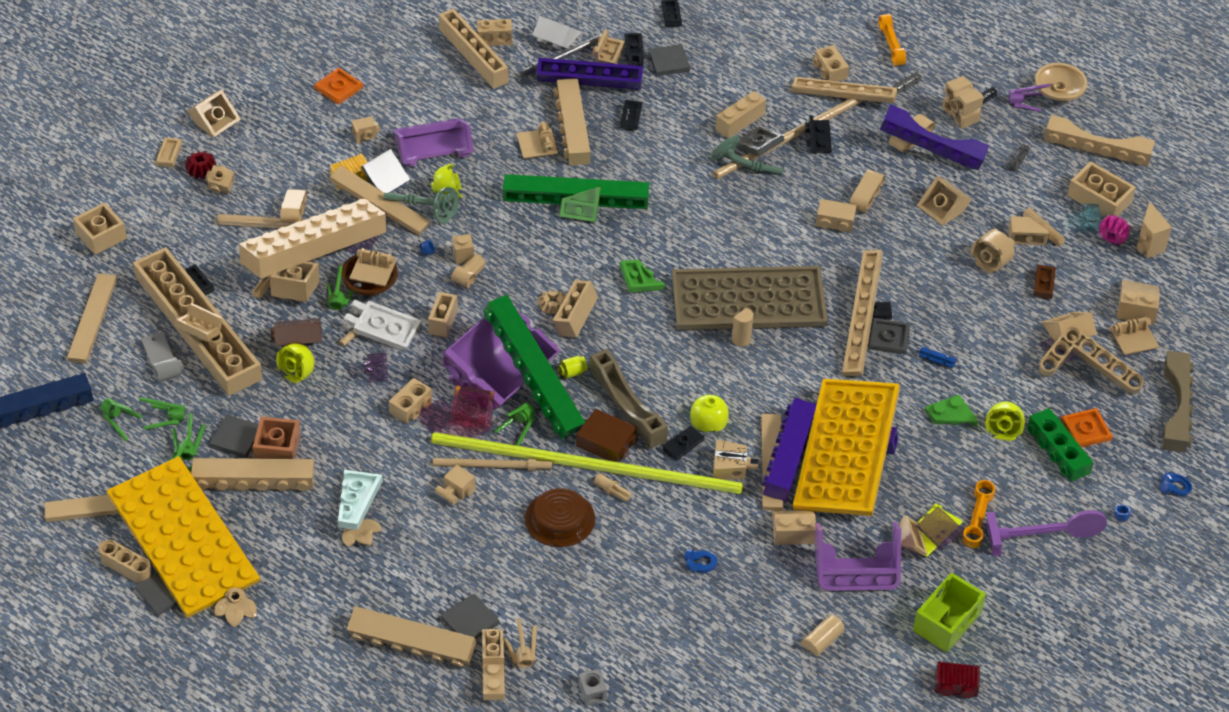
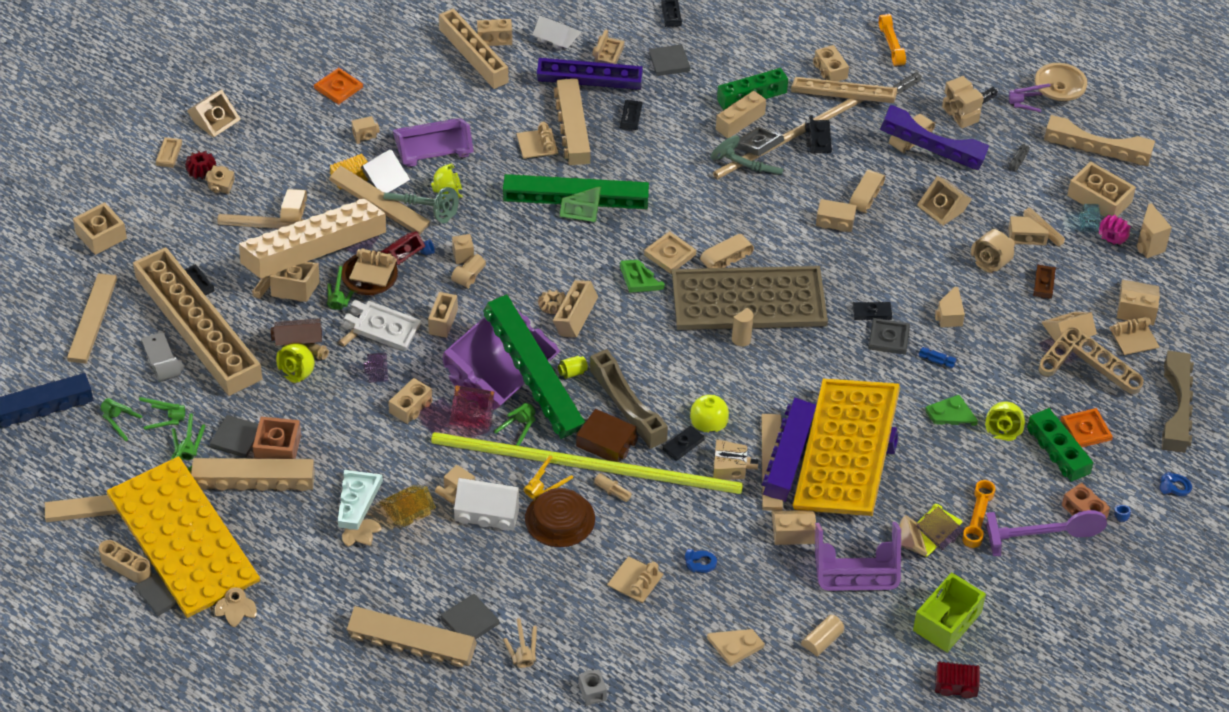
tan bracket [175,303,223,341] -> none
tan bar [433,458,552,471] -> none
tan slope [482,629,505,700] -> none
flat silver bar [520,33,603,77] -> none
black hinge [624,33,644,69] -> none
tan plate [842,250,883,376] -> none
none -> tan pin [304,343,329,360]
none -> clear yellow slope [379,485,436,527]
none -> dark red brick [381,231,425,265]
none -> white slope [454,478,519,530]
none -> yellow plant [523,455,573,500]
none -> tan hinge [607,556,664,603]
none -> tan plate [644,231,696,274]
none -> tan beam [700,234,754,268]
none -> tan wing [707,629,765,666]
none -> green brick [717,68,788,110]
none -> tan slope [935,287,965,327]
none -> nougat brick [1062,483,1110,520]

